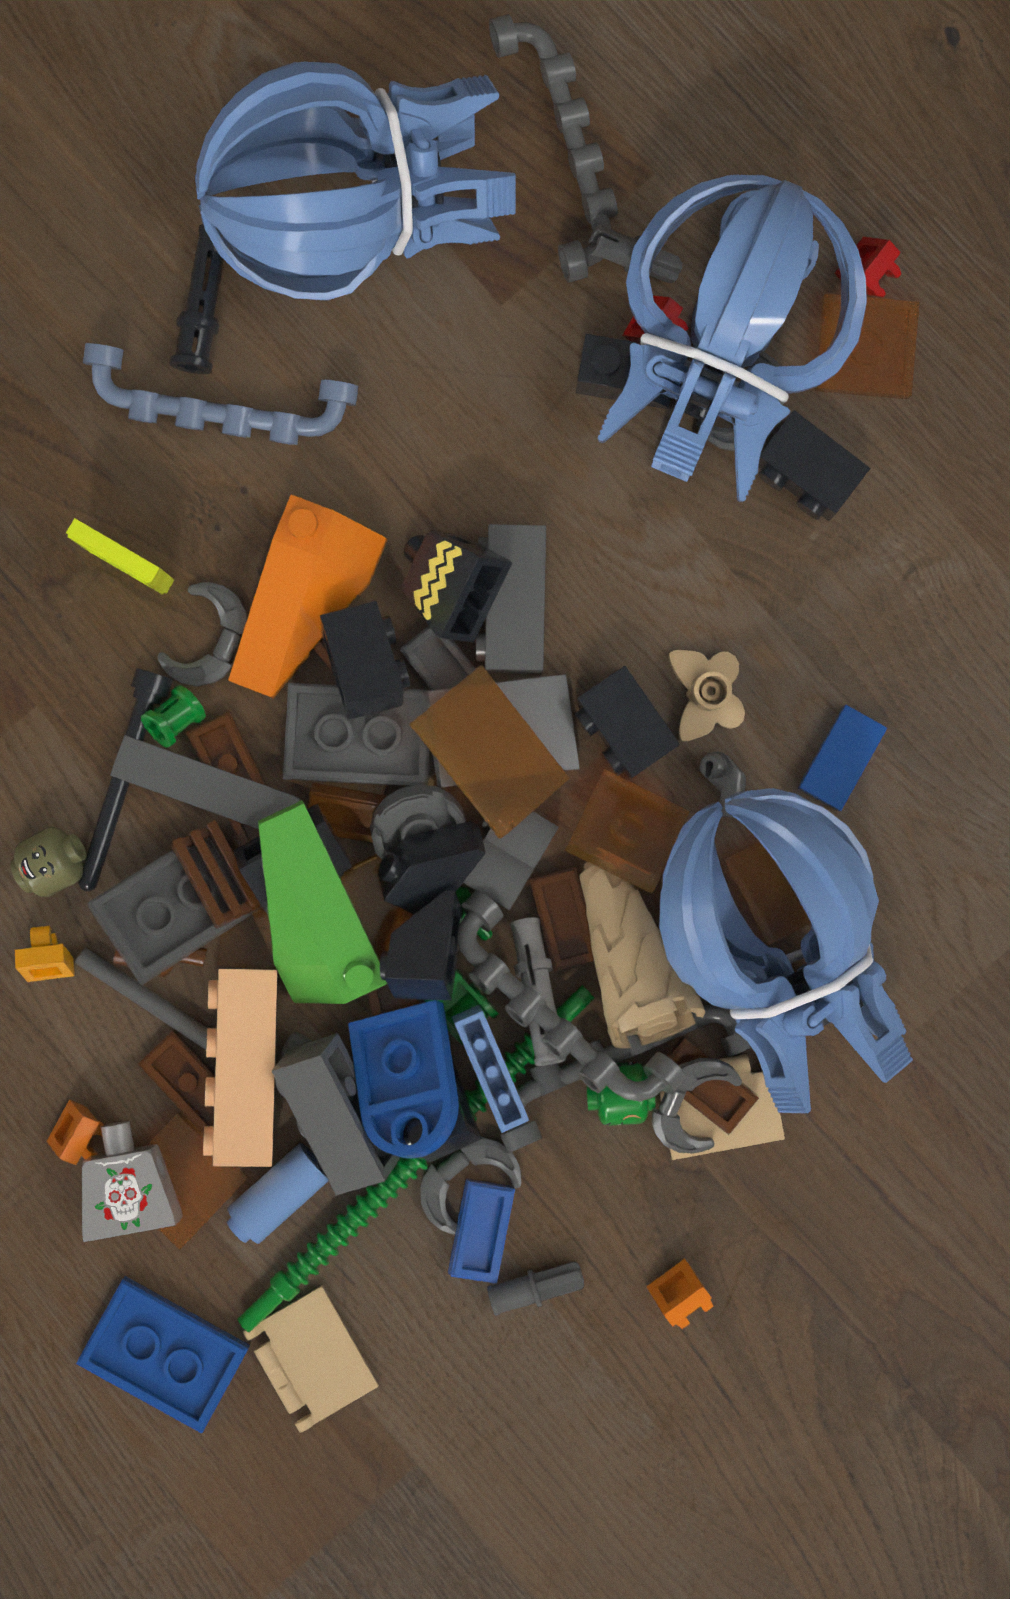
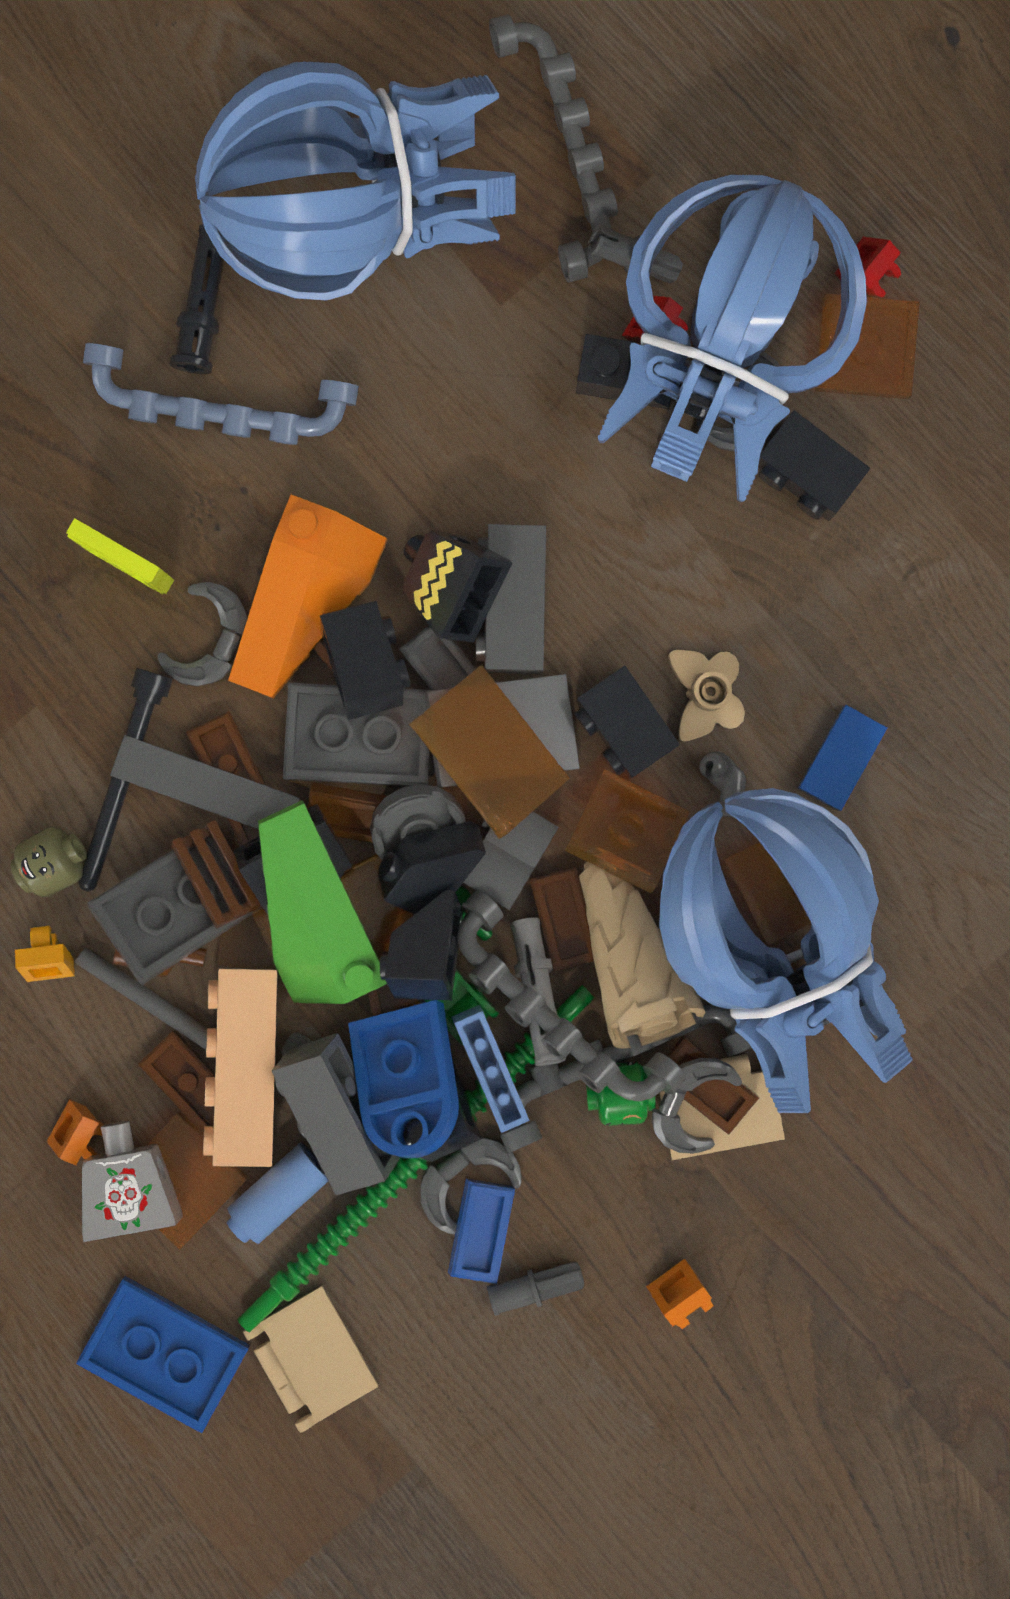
green bush [141,685,206,748] -> none

